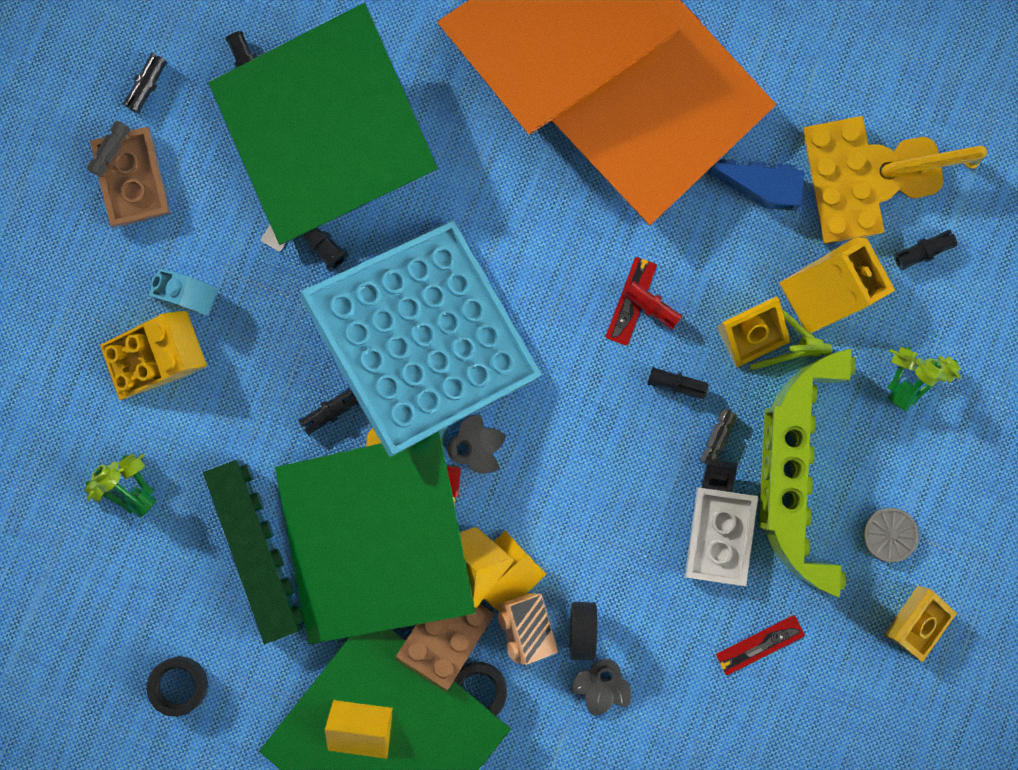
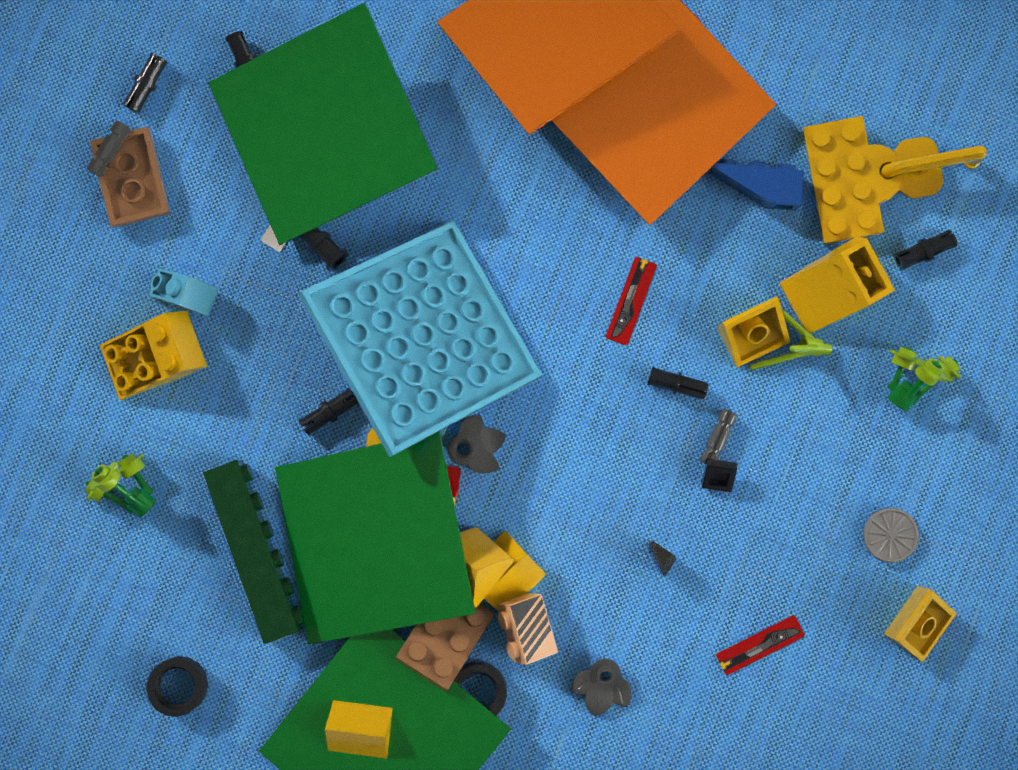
black tyre [570,602,597,661] -> none
red pin [623,281,683,331] -> none
white plate [685,487,758,586] -> none
lime slope [758,349,856,597] -> none
none -> clear smoke slope [646,540,677,577]

